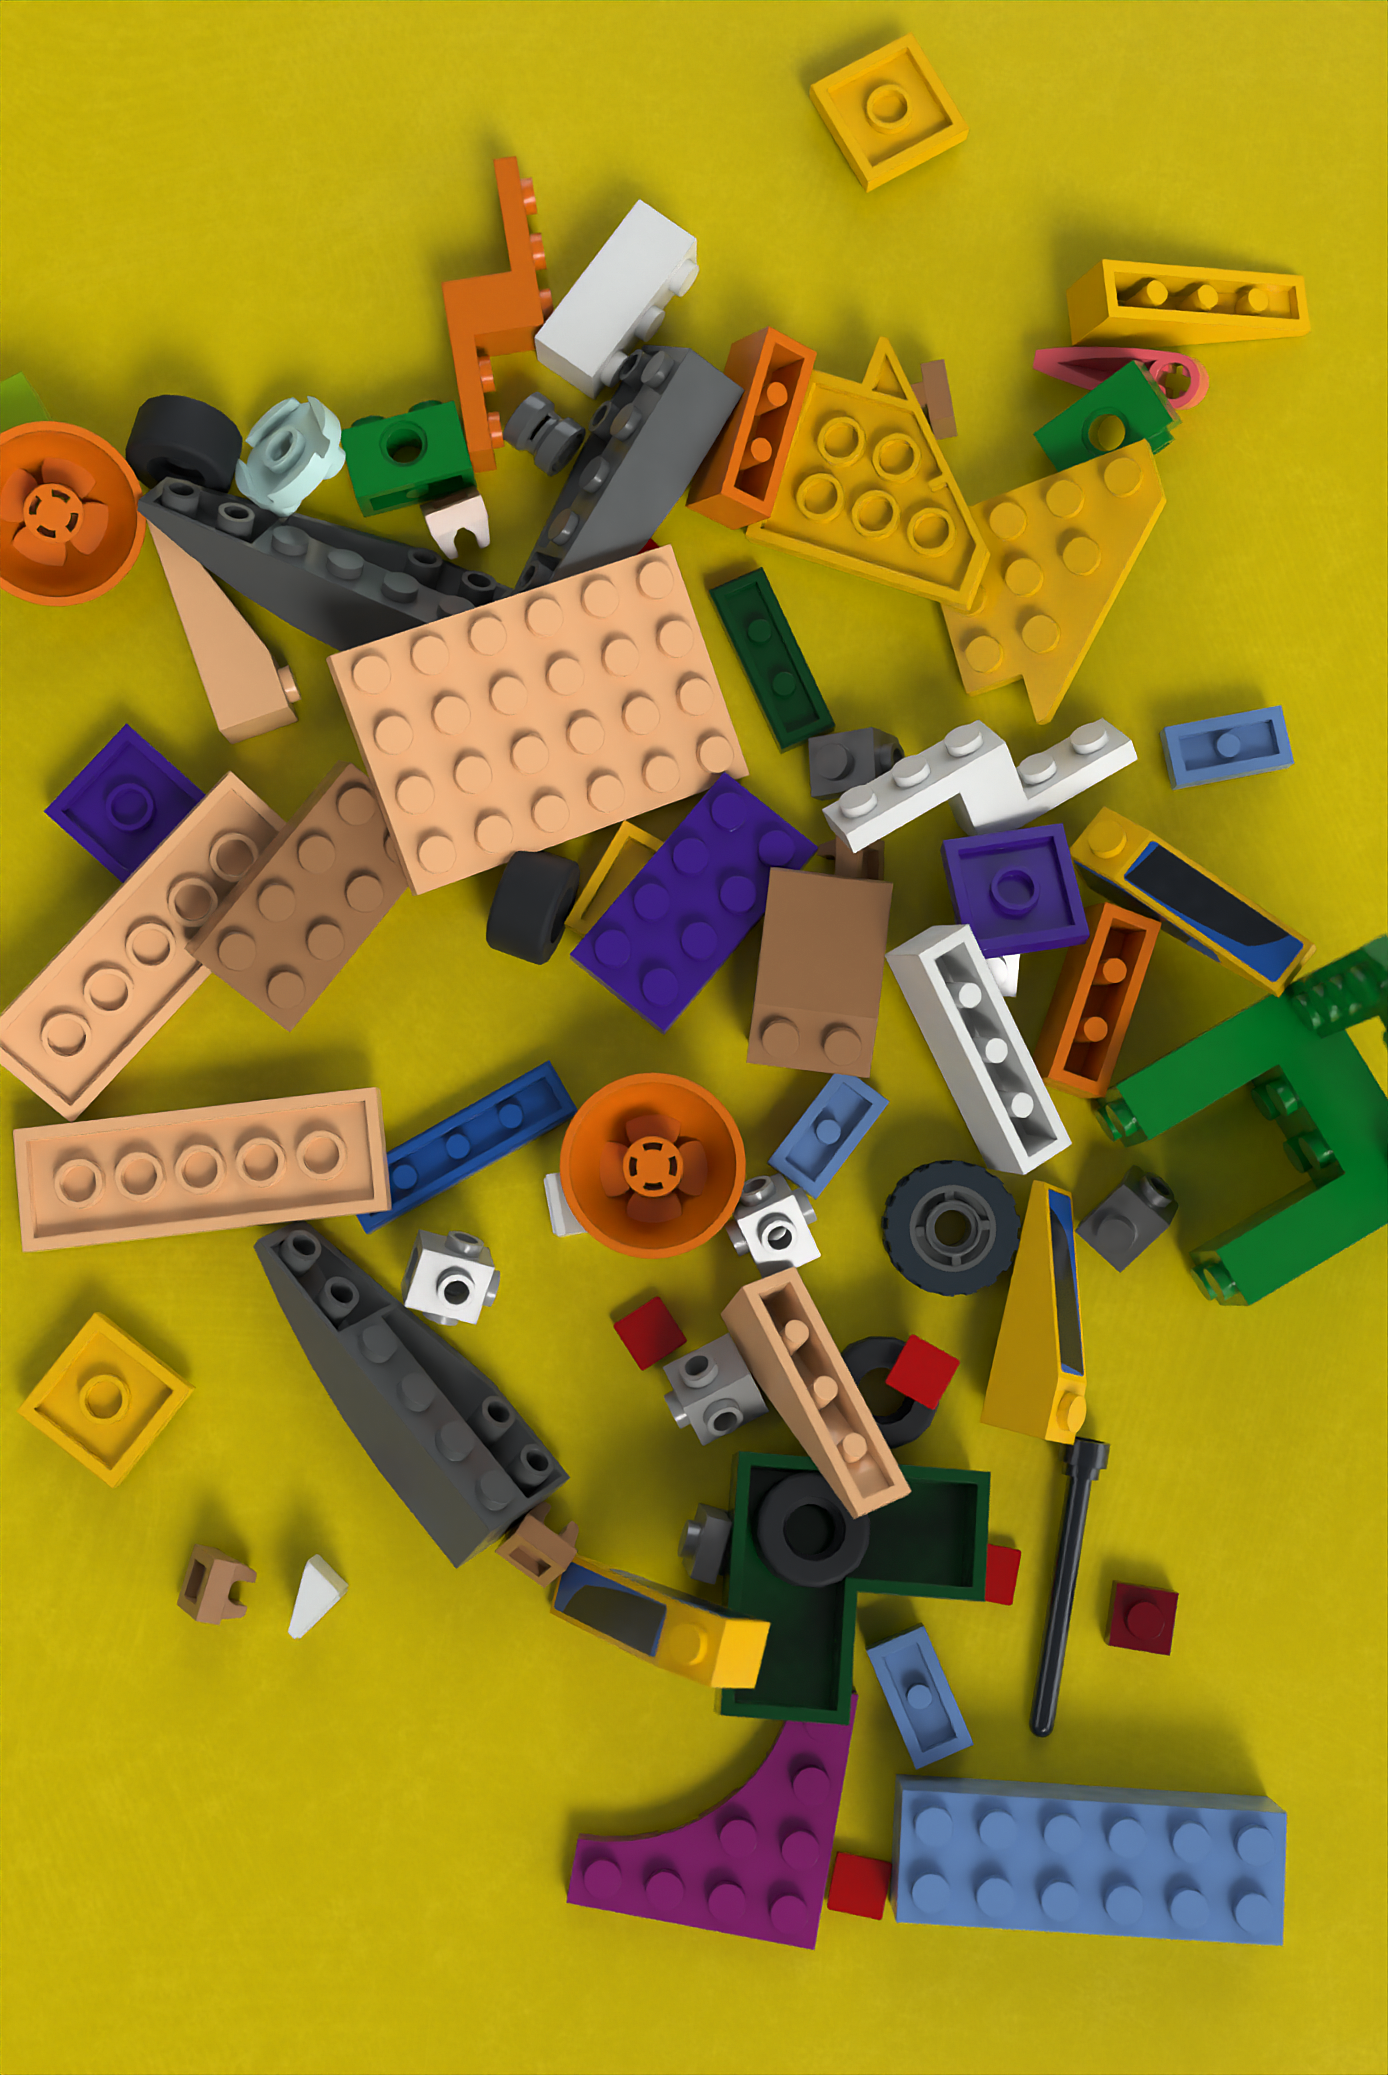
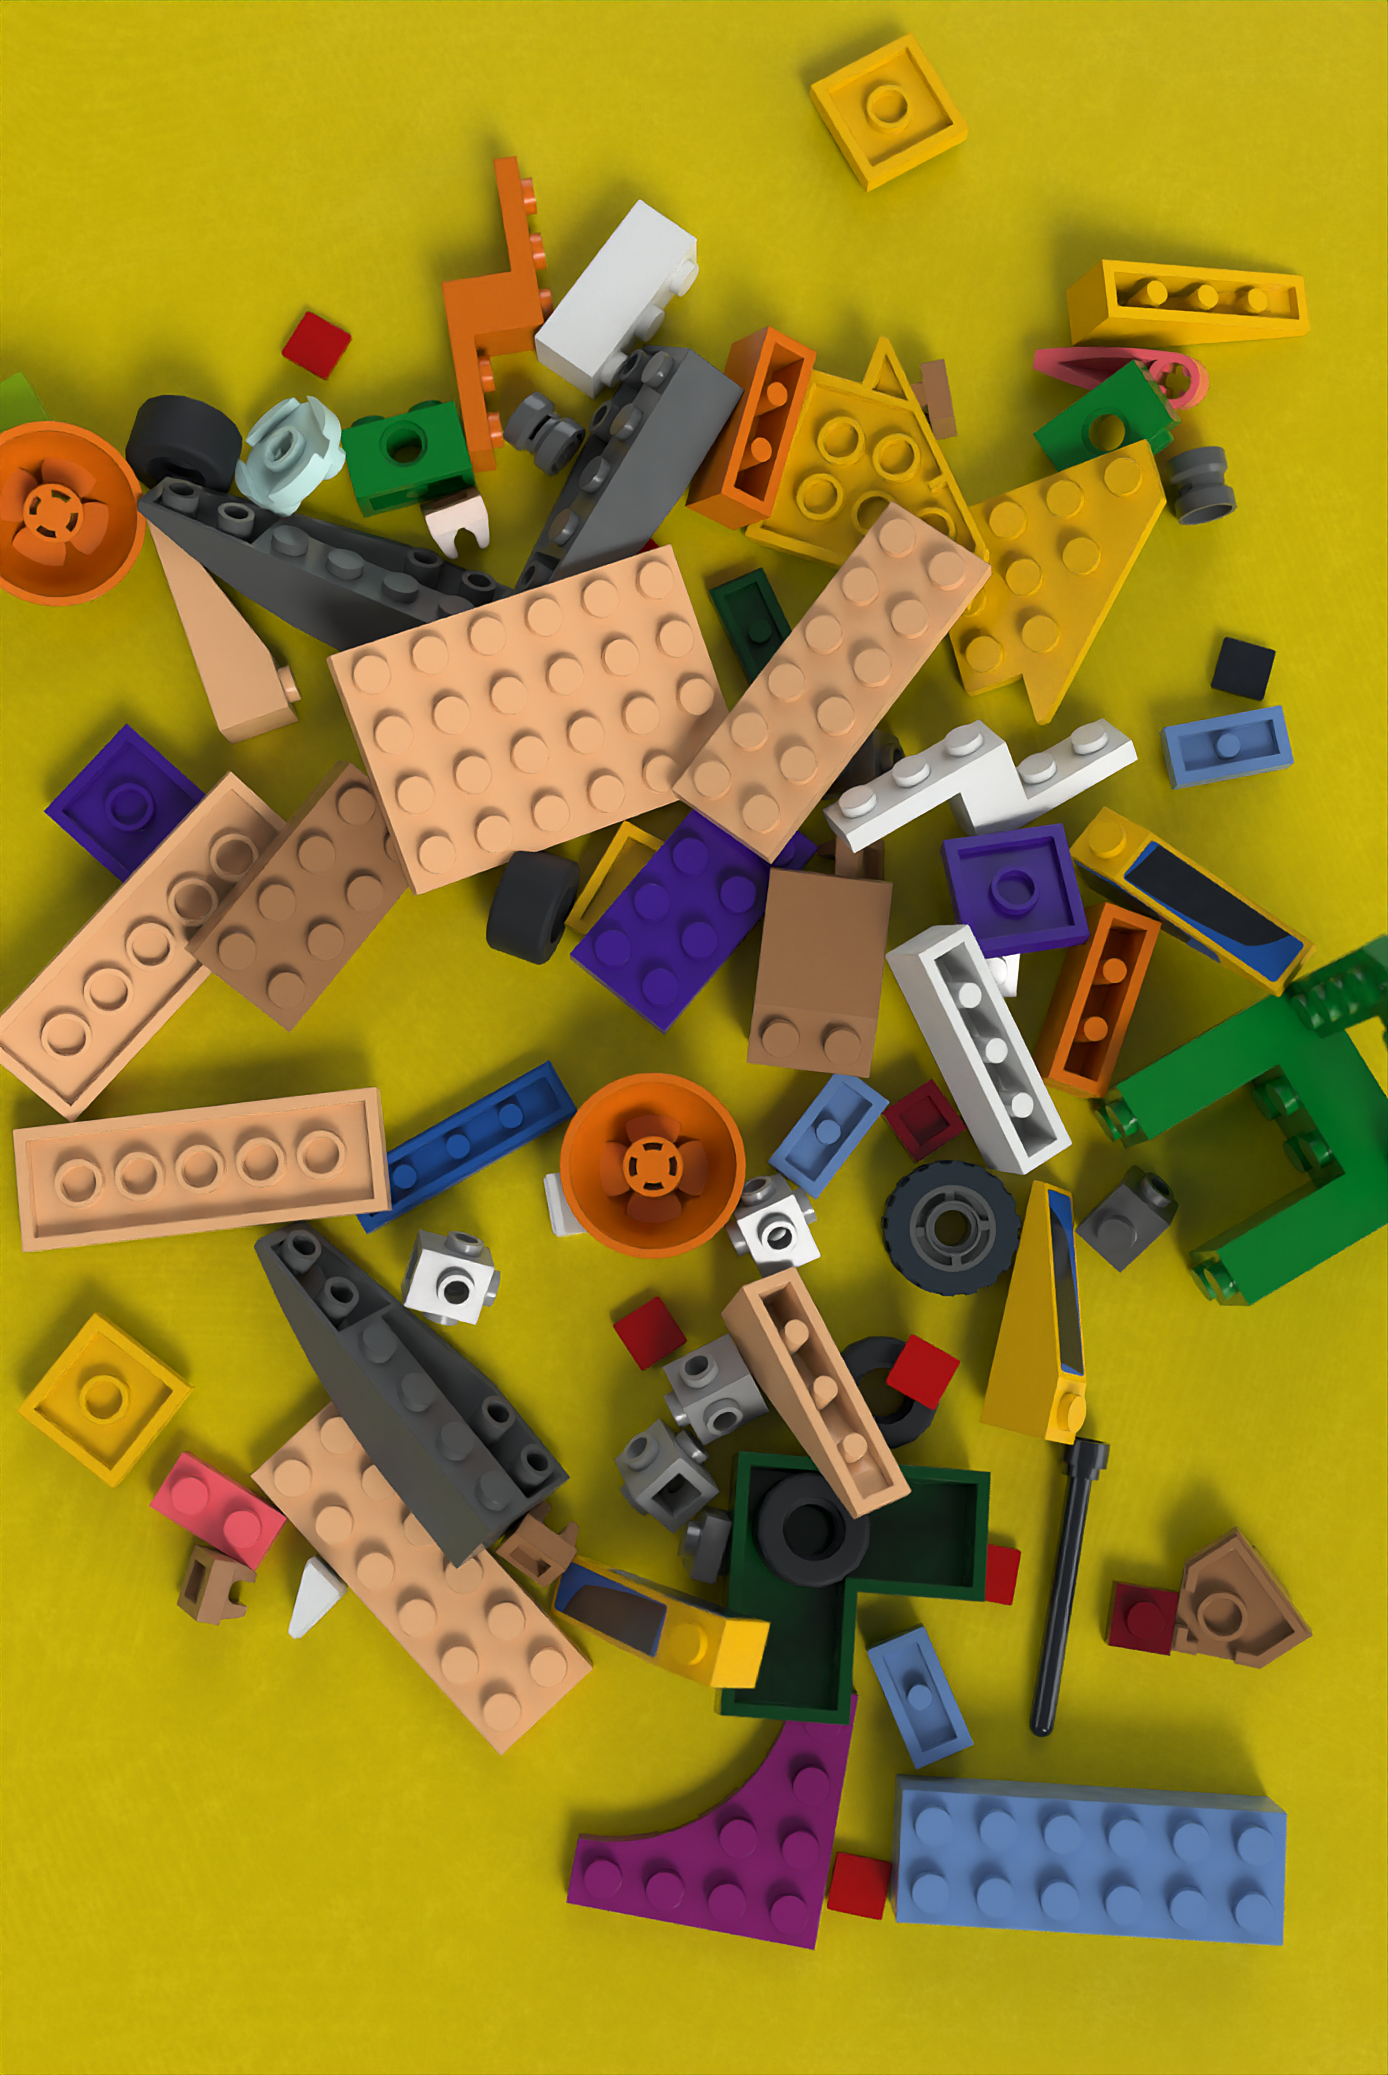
none -> coral plate [149,1451,289,1571]
none -> light nougat plate [251,1401,594,1756]
none -> red piece [281,311,352,380]
none -> light grey brick [614,1418,720,1534]
none -> light nougat plate [671,501,992,864]
none -> dark red plate [880,1078,967,1164]
none -> dark grey wheel [1165,446,1237,525]
none -> medium nougat plate [1171,1525,1313,1669]
none -> black piece [1211,637,1276,702]

